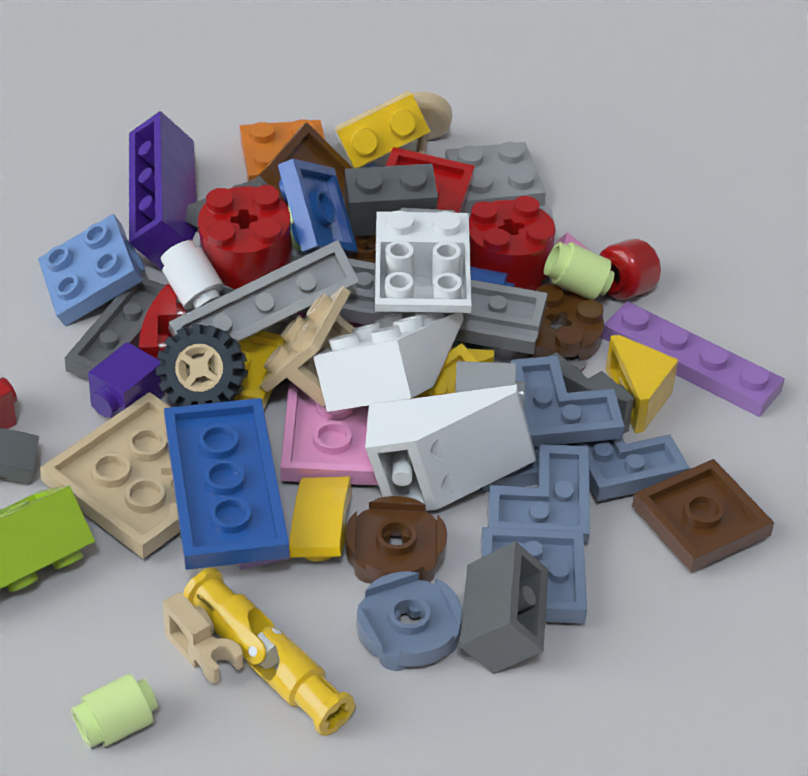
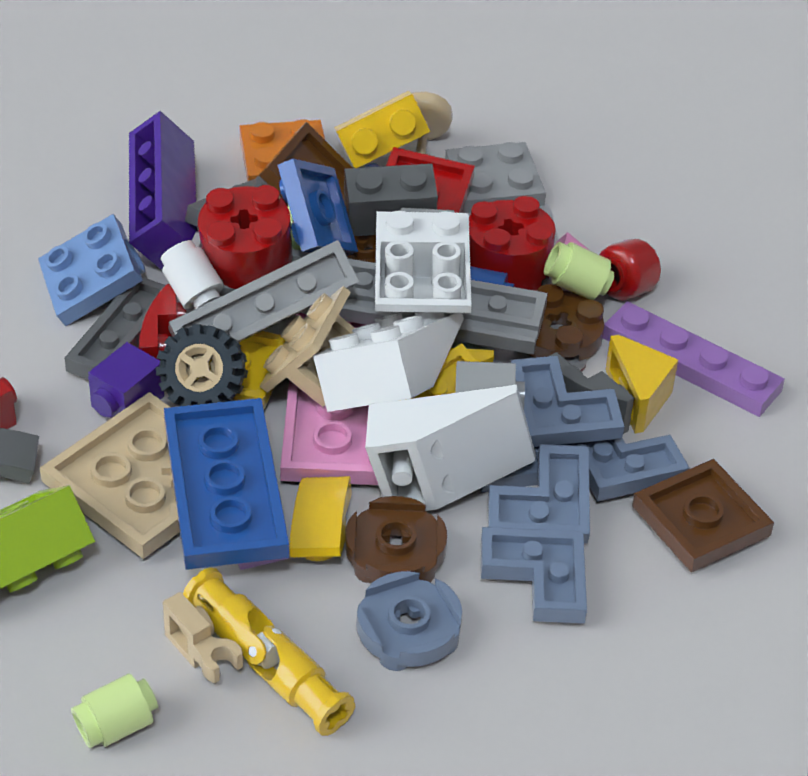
dark grey brick [460,541,548,674] -> none

